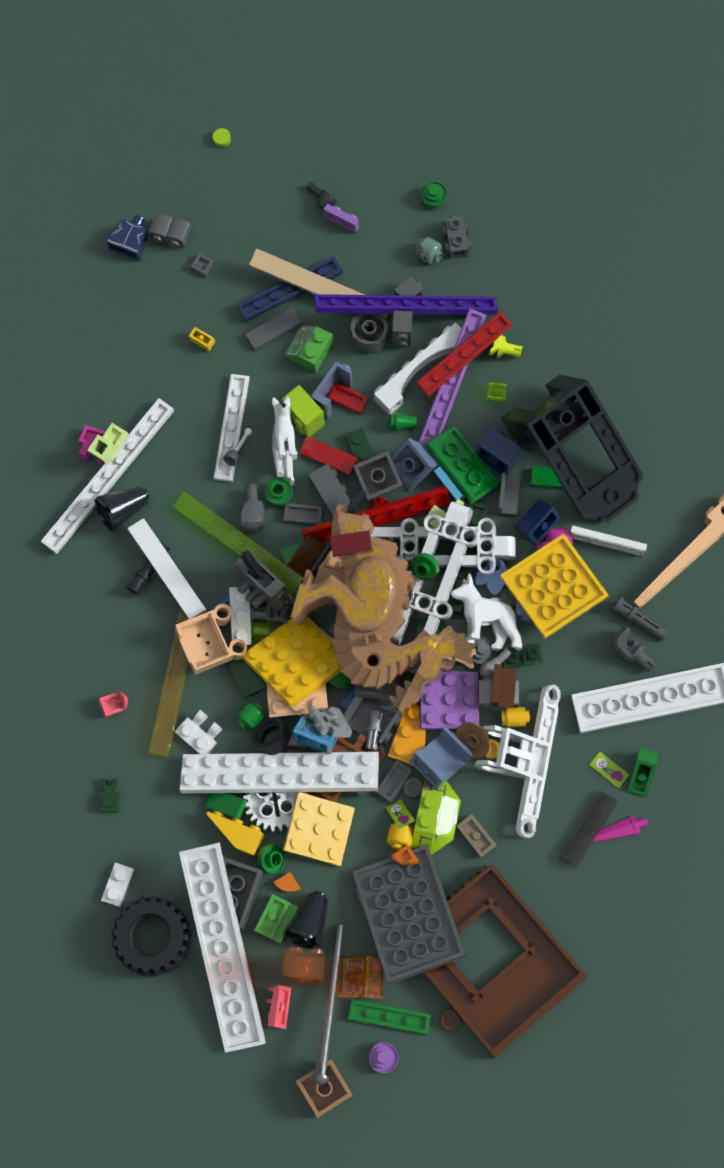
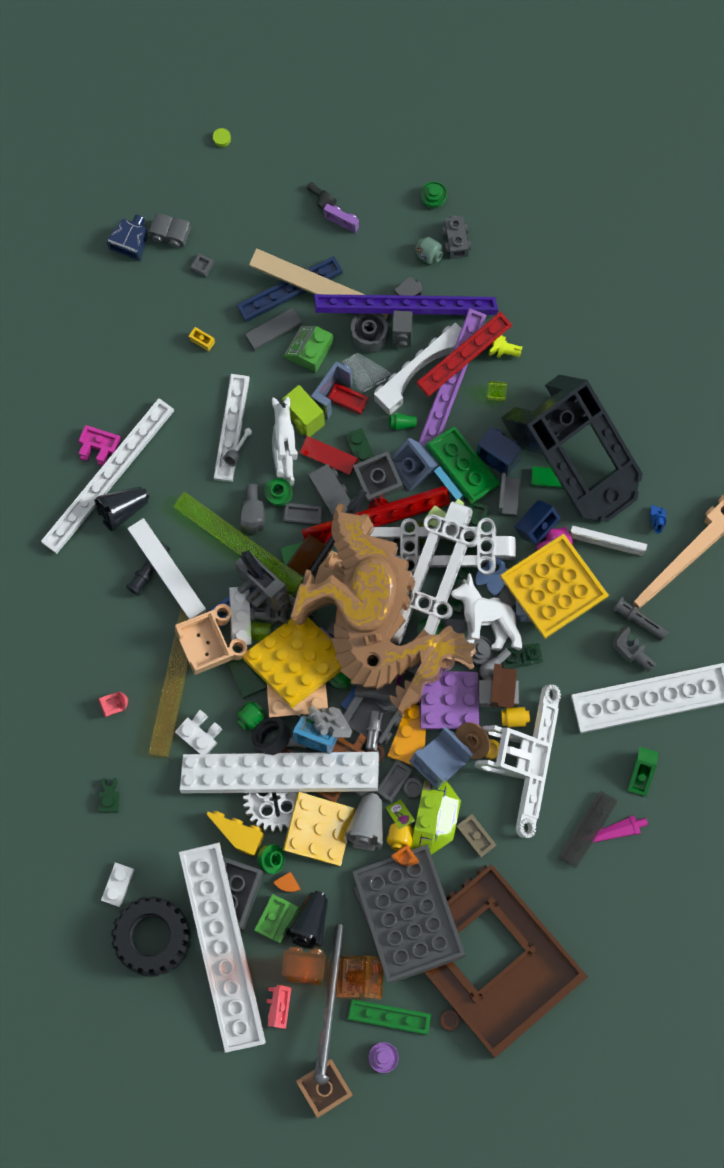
yellowish green brick [88,423,129,463] -> none
green tile [205,793,247,819] -> none
dark red tile [330,530,372,557] -> none
green plate [410,553,439,581] -> none
lime sticker [589,752,629,788] -> none
none -> clear wing [342,353,391,393]
none -> light grey cone [343,793,383,851]
none -> blue piece [650,505,667,534]

